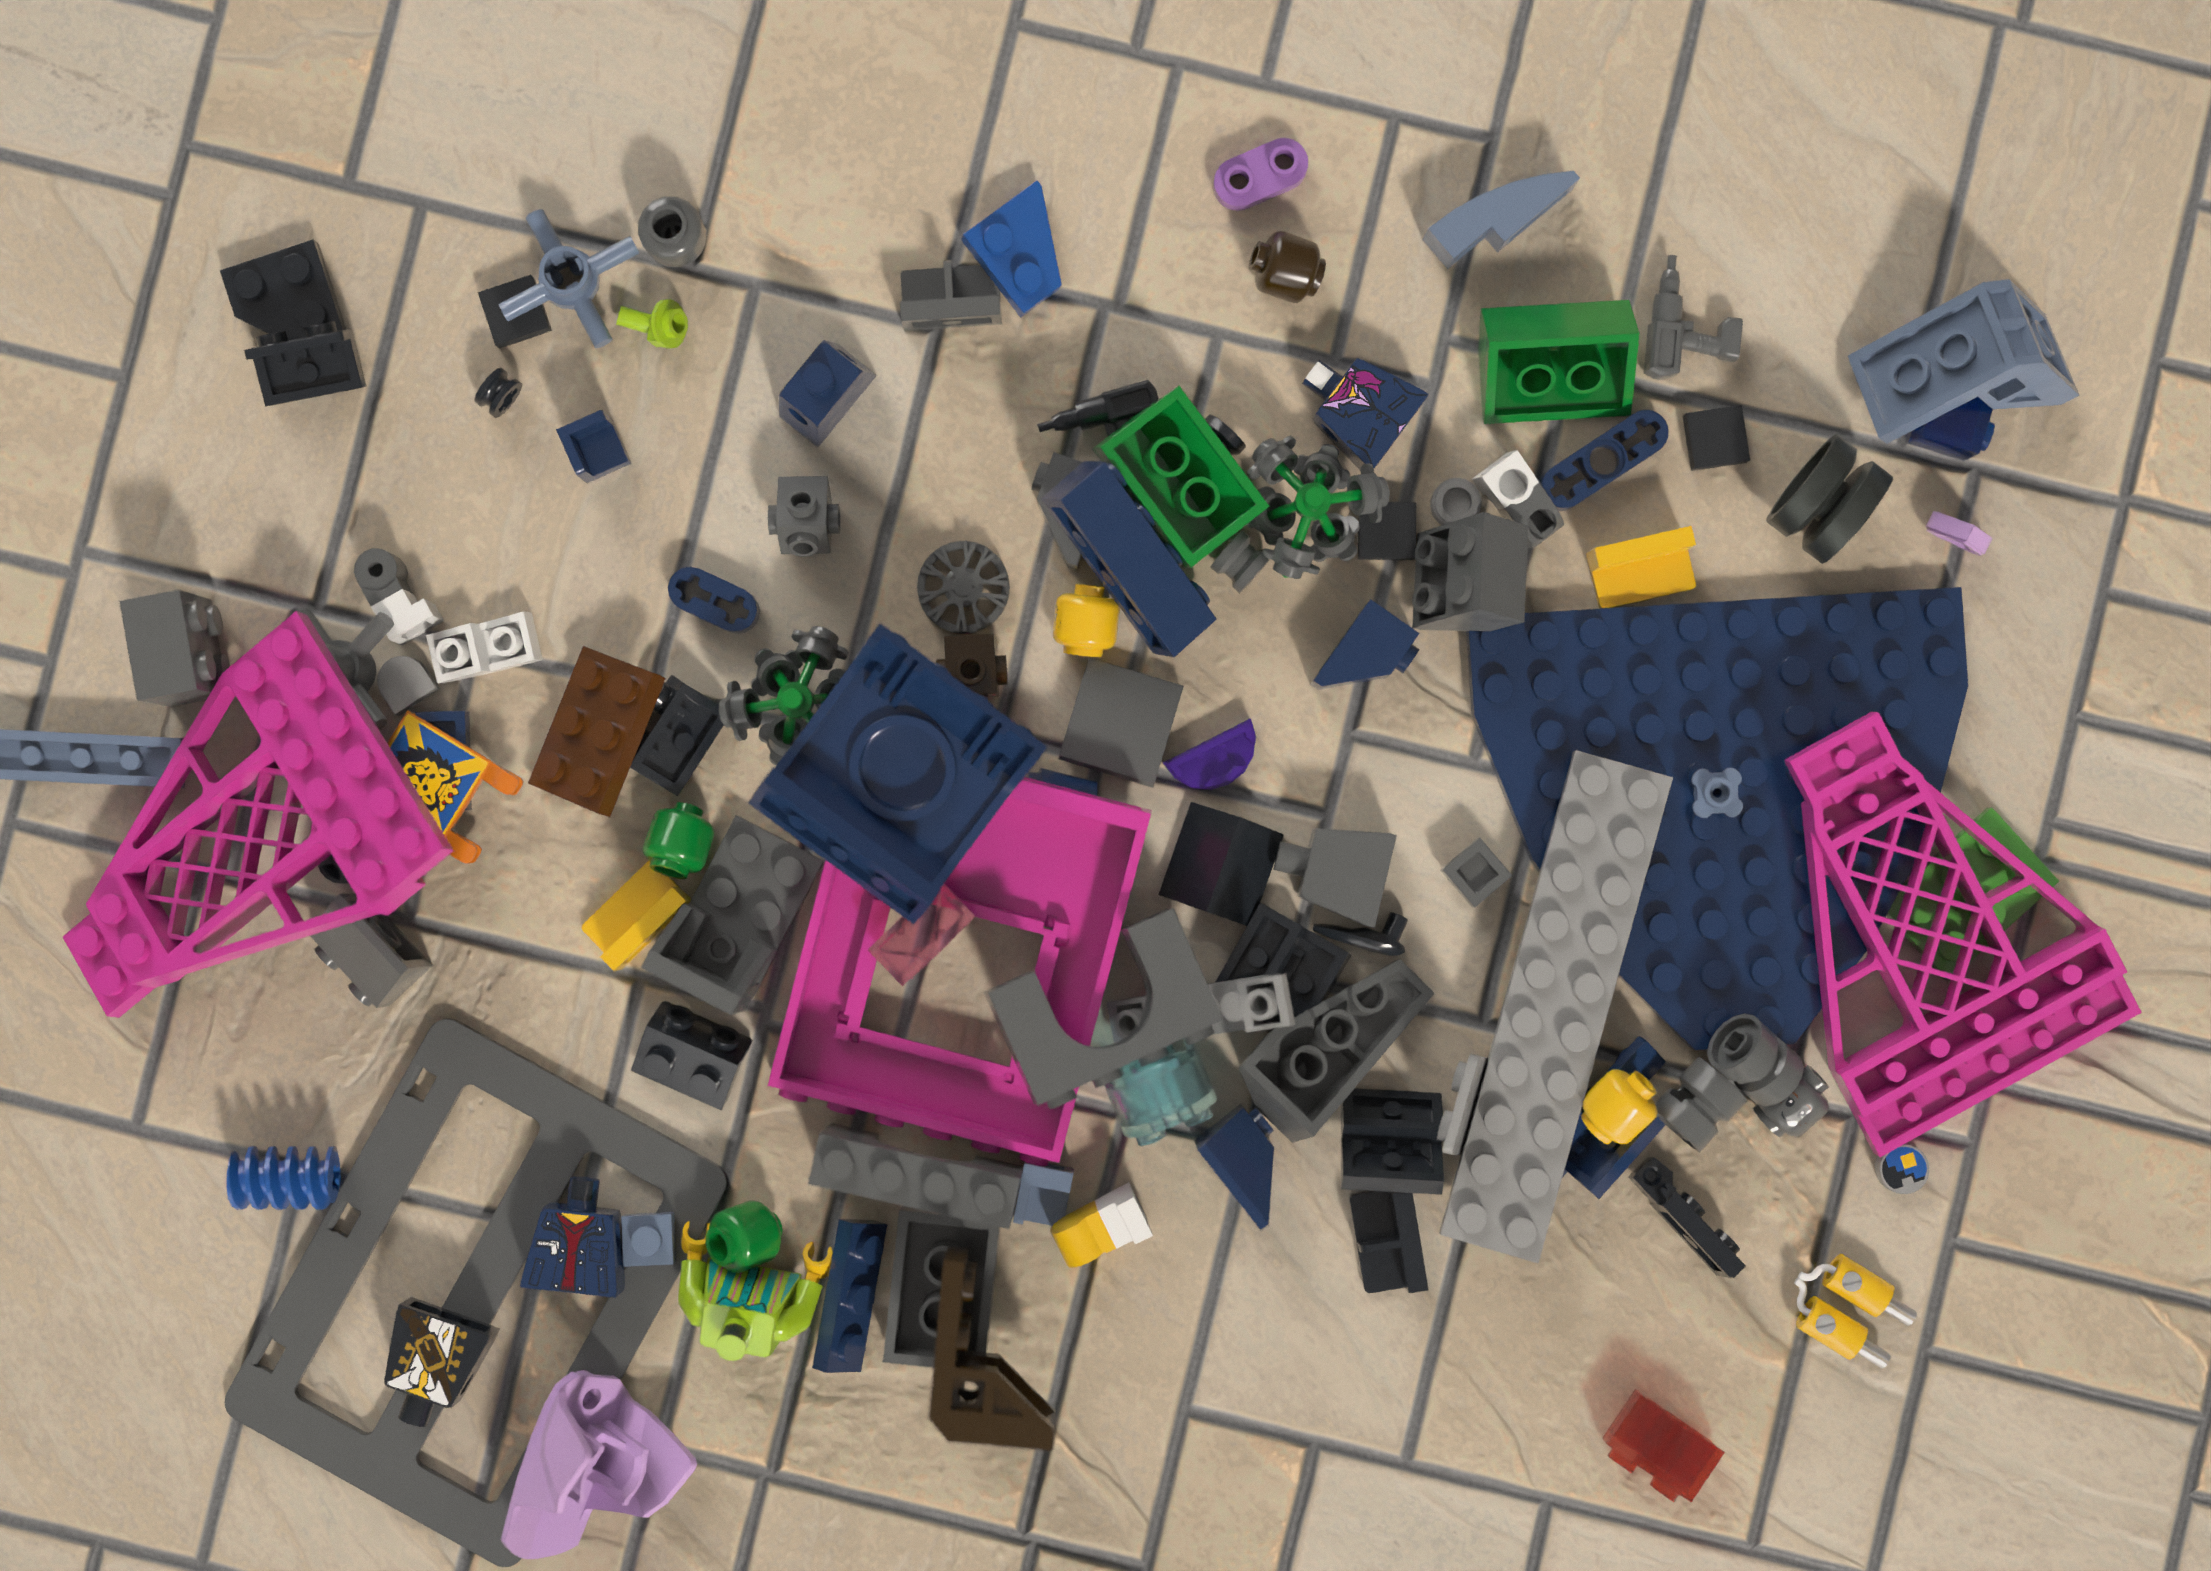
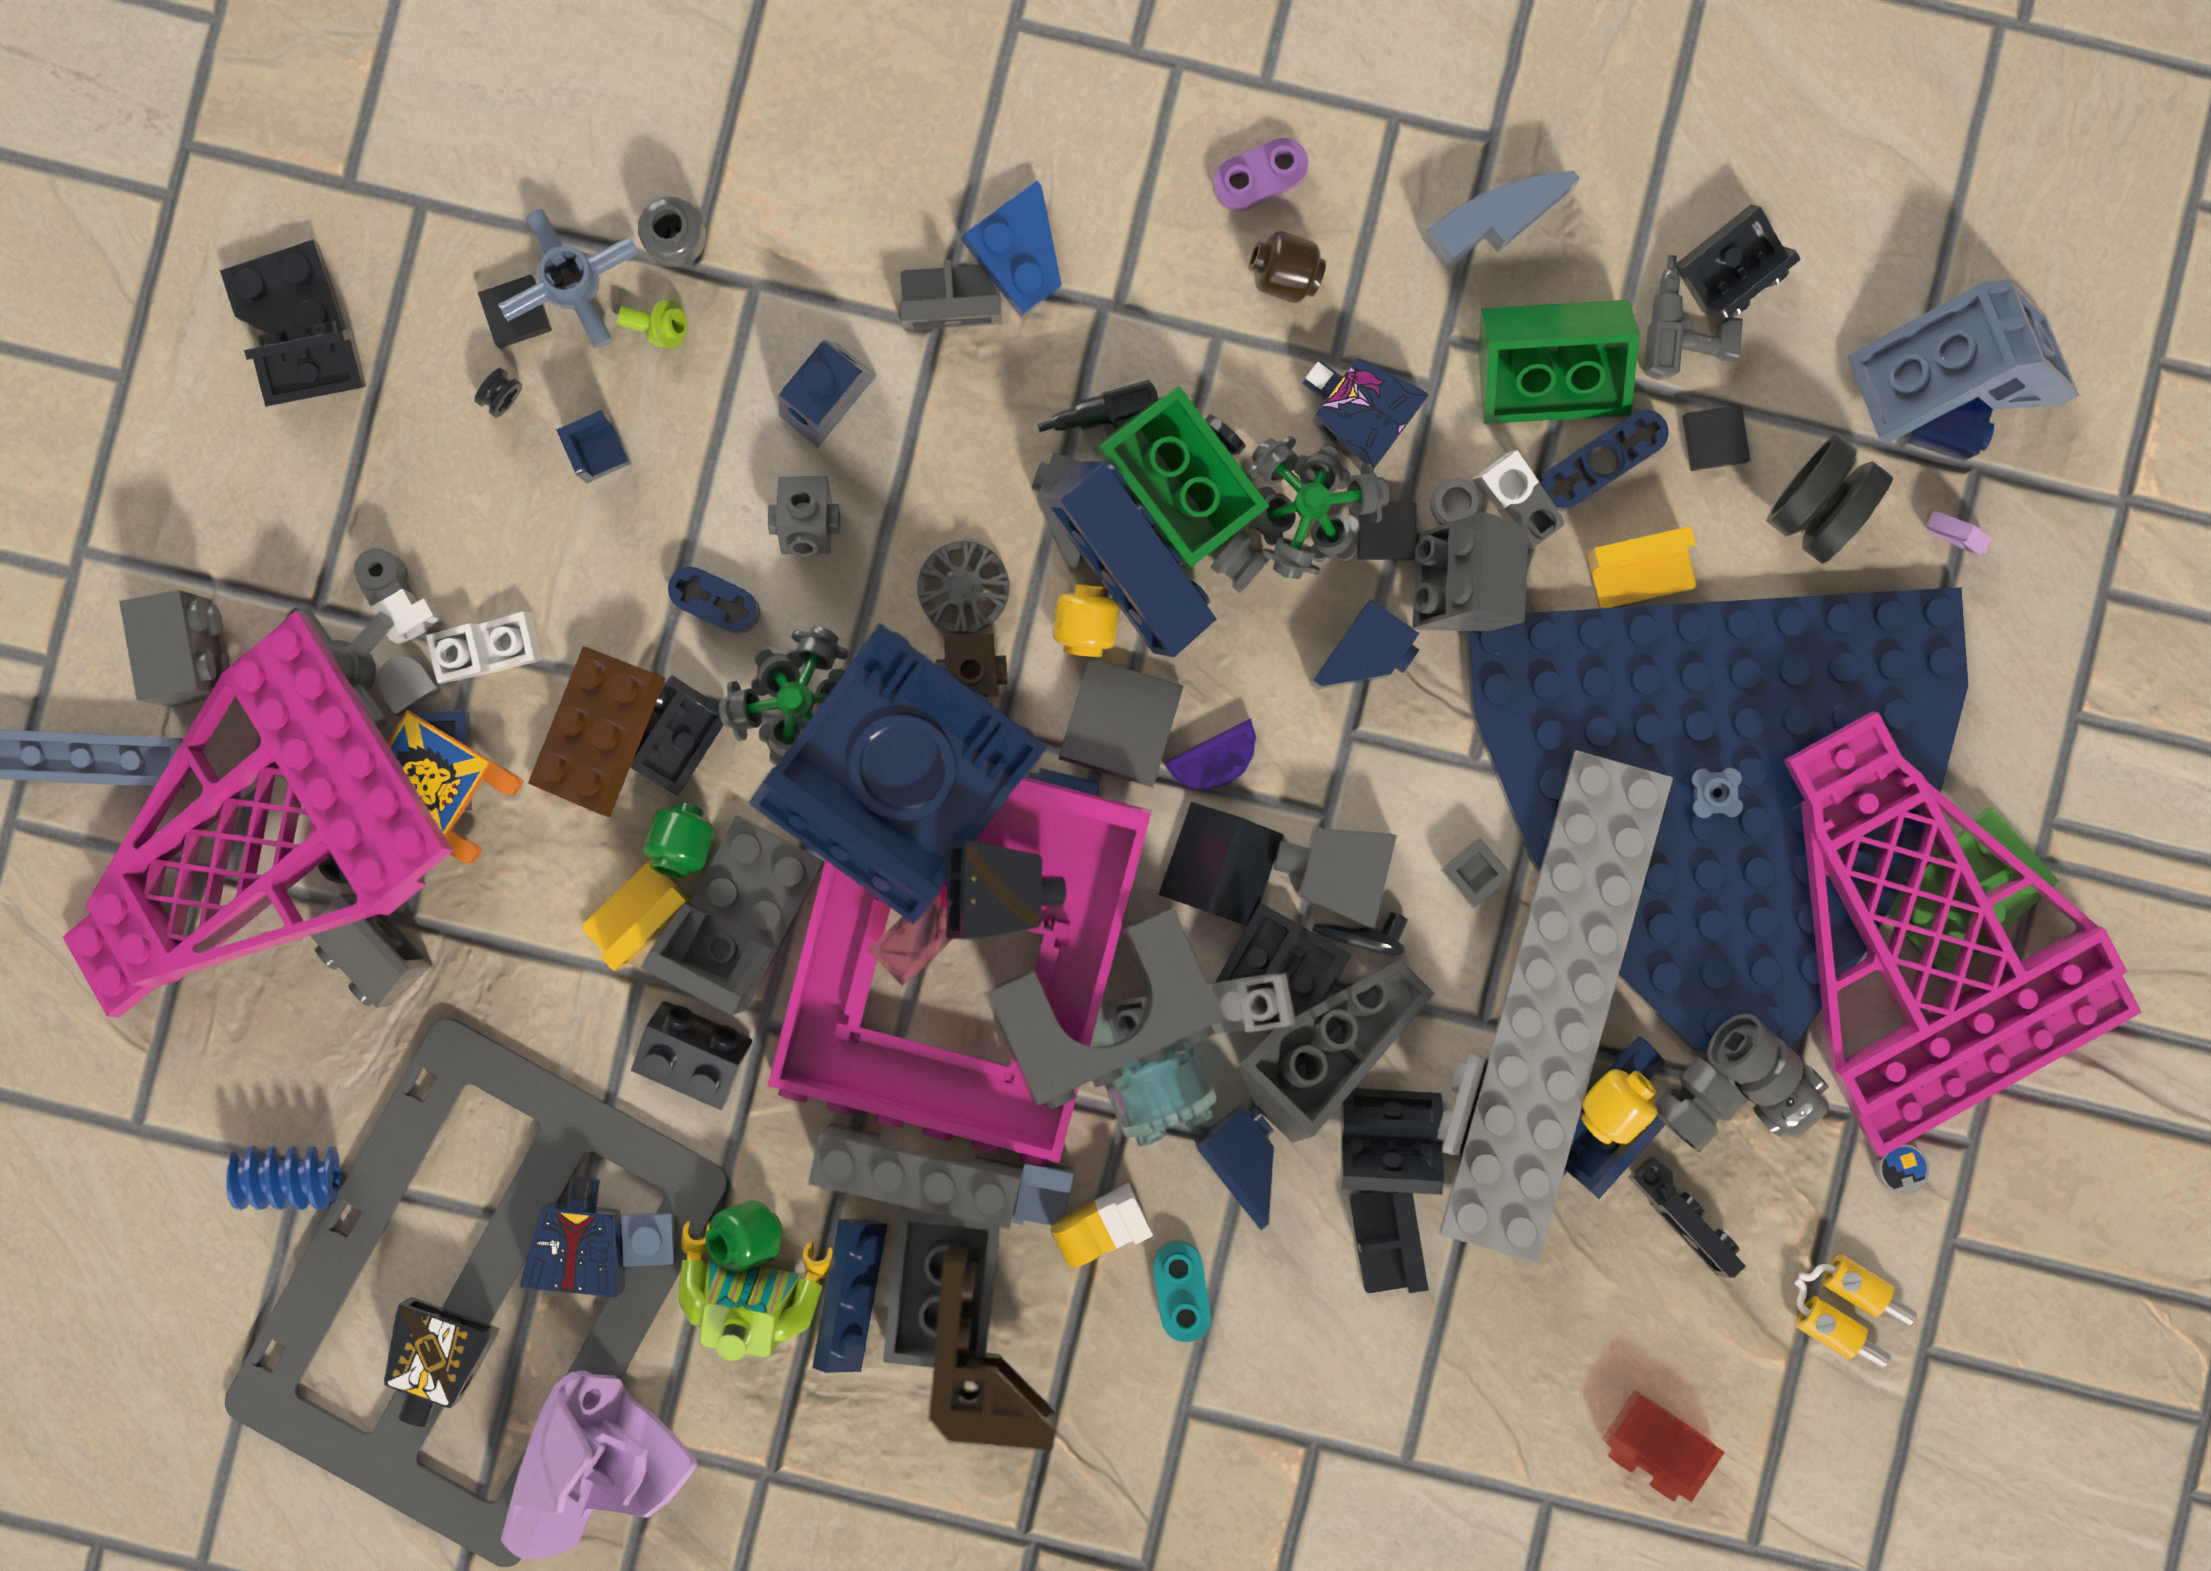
none -> black torso [946,841,1066,940]
none -> teal plate [1153,1240,1211,1342]
none -> black bracket [1674,204,1801,319]

